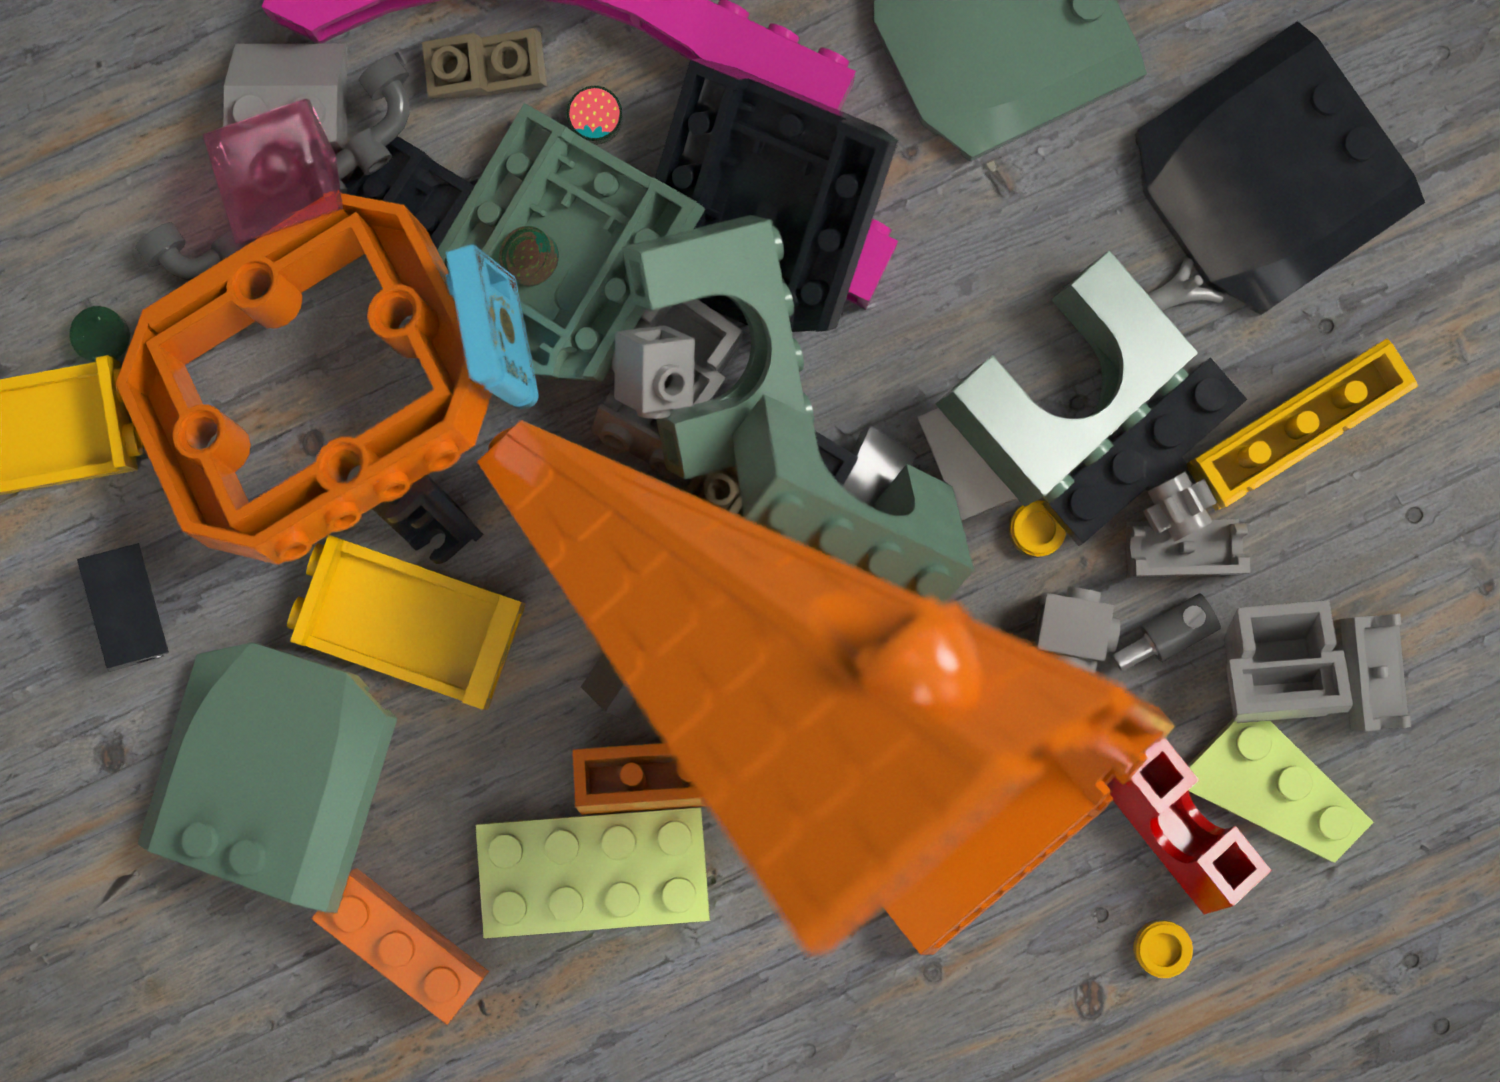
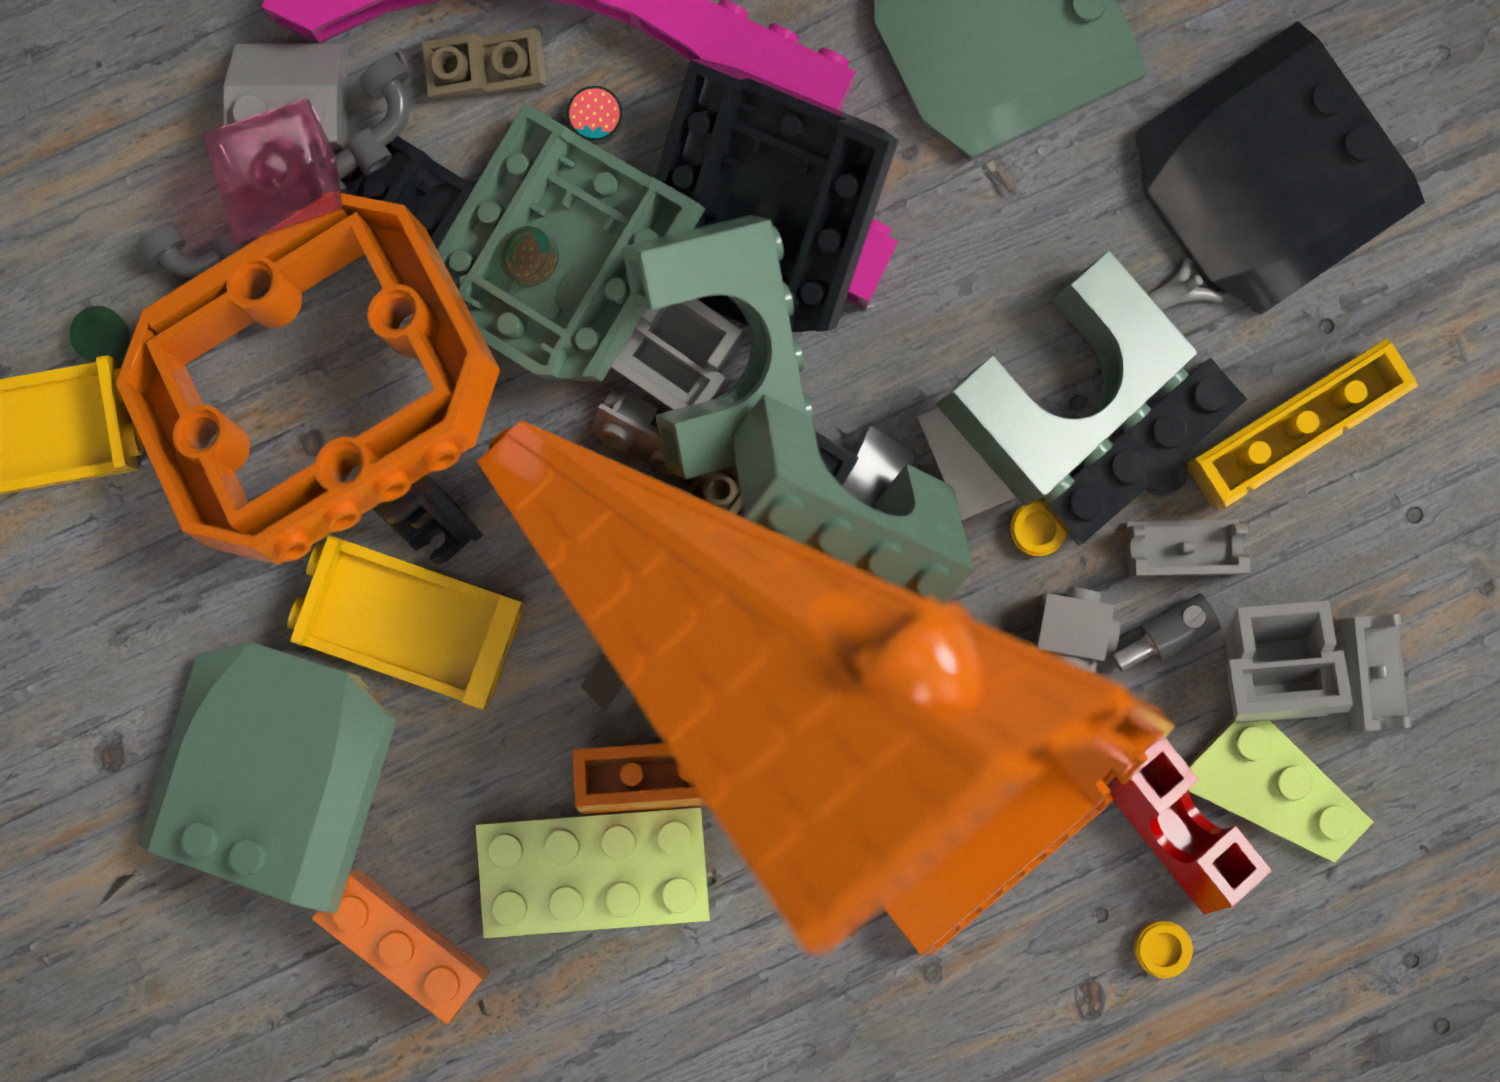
black hinge [77,543,169,672] -> none
medium azure container [446,244,538,409] -> none
light grey brick [612,325,694,418] -> none
light grey gear [1143,472,1218,542] -> none

